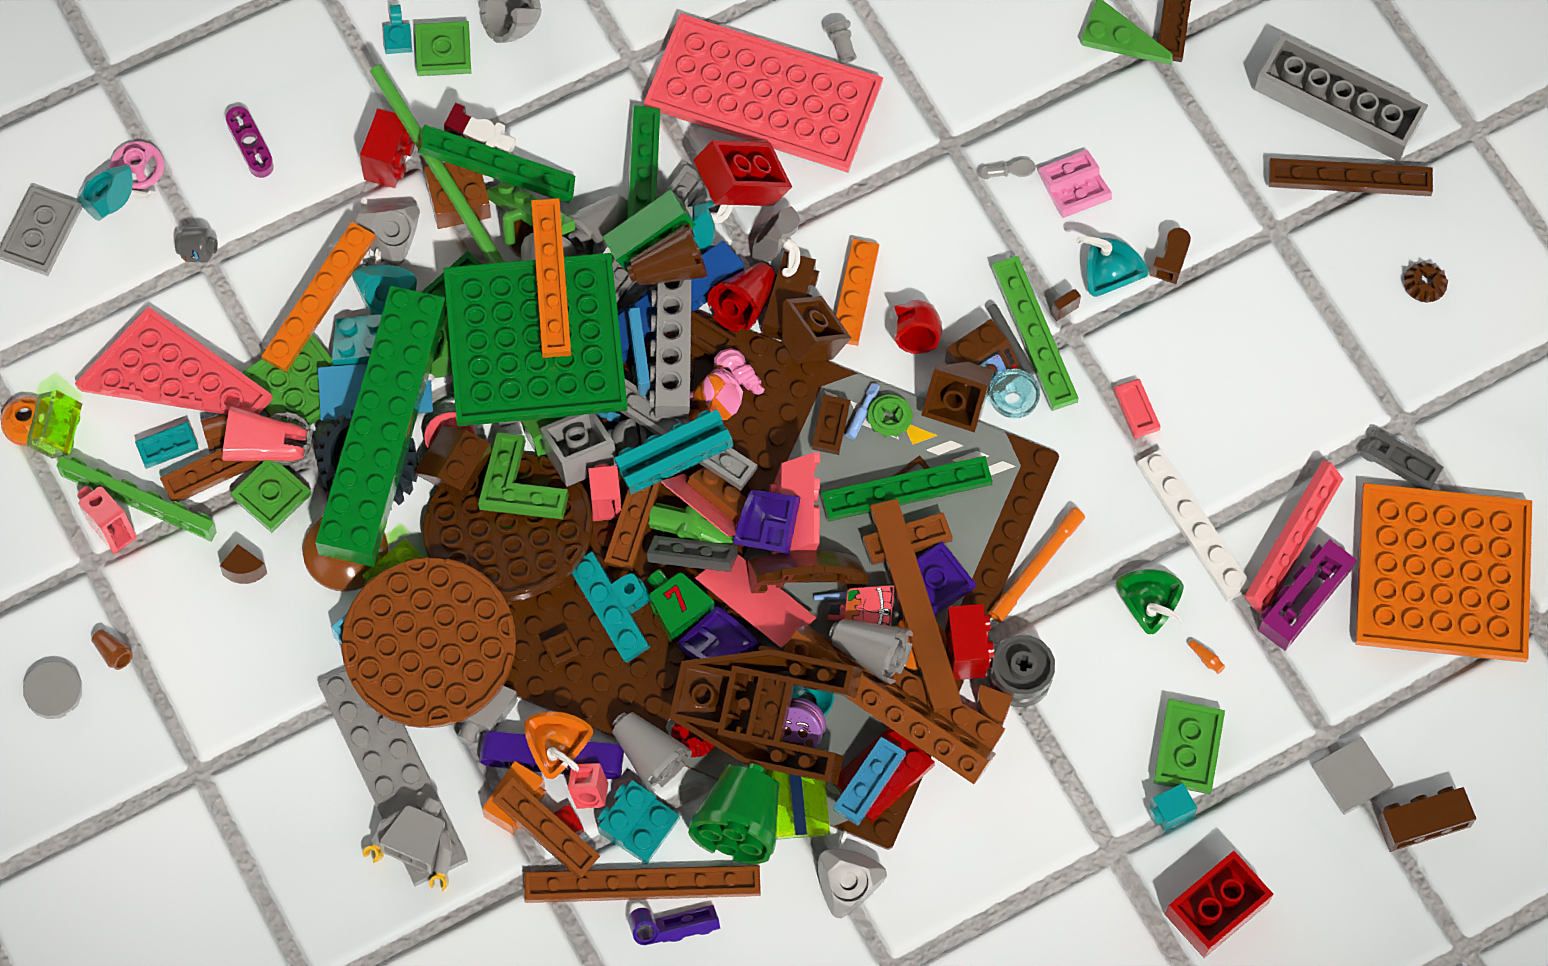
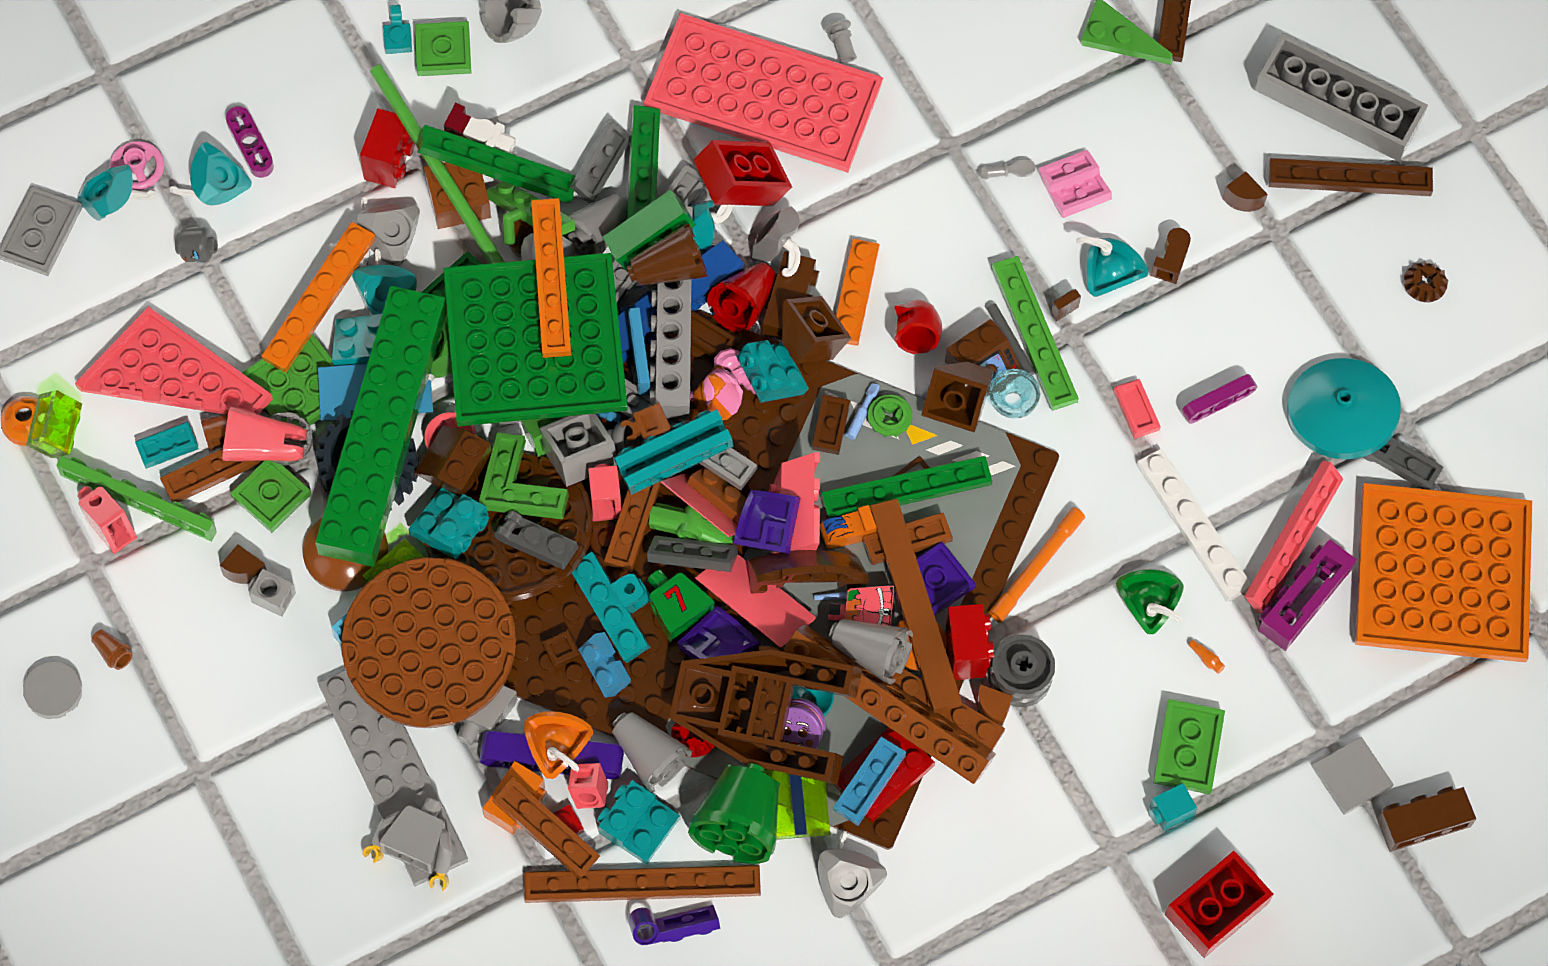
none -> teal hat [170,142,252,205]
none -> light grey brick [248,569,296,617]
none -> teal plate [408,488,489,560]
none -> dark grey plate [494,511,578,570]
none -> dark grey plate [569,121,631,203]
none -> dark azure piece [578,632,631,698]
none -> dark orange plate [621,402,671,441]
none -> teal plate [736,340,809,402]
none -> orange leg [820,505,877,549]
none -> magenta beam [1181,374,1258,424]
none -> reddish brown brick [1222,172,1268,212]
none -> teal dish [1288,358,1401,459]

